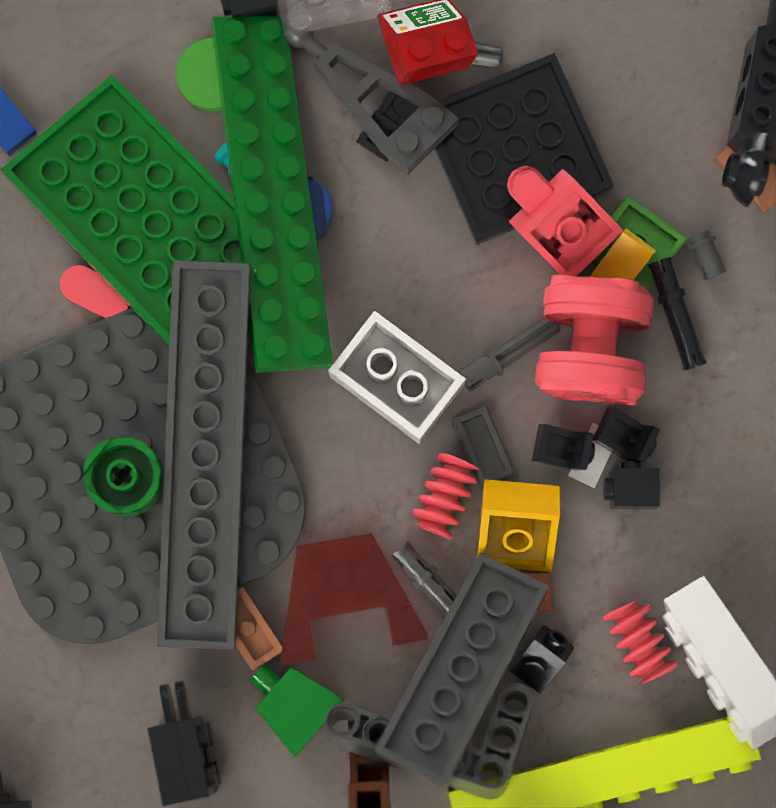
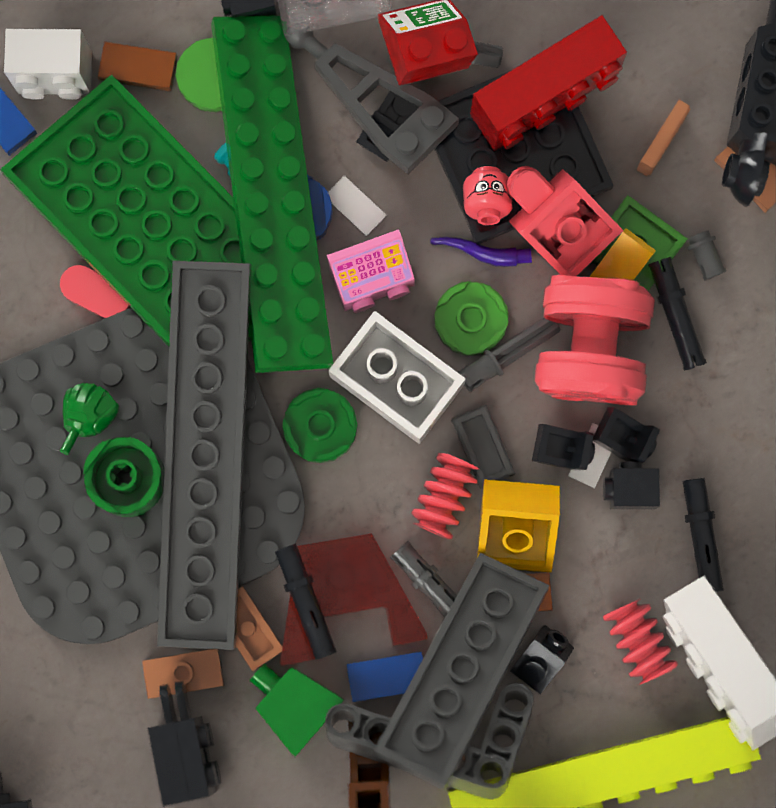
none -> white brick [4,29,93,100]
none -> green piece [60,383,119,455]
none -> dark orange tile [98,42,178,92]
none -> nougat plate [142,649,224,699]
none -> black pin [275,543,337,660]
none -> green tile [282,388,358,463]
none -> bright pink slope [327,229,415,313]
none -> white sticker [328,176,387,236]
none -> blue tile [346,652,423,702]
none -> dark purple animal [430,237,532,267]
none -> bright green tile [434,281,508,356]
none -> coral head [463,166,513,225]
none -> red brick [470,15,627,151]
none -> nougat tile [637,100,690,177]
none -> black pin [683,478,724,592]

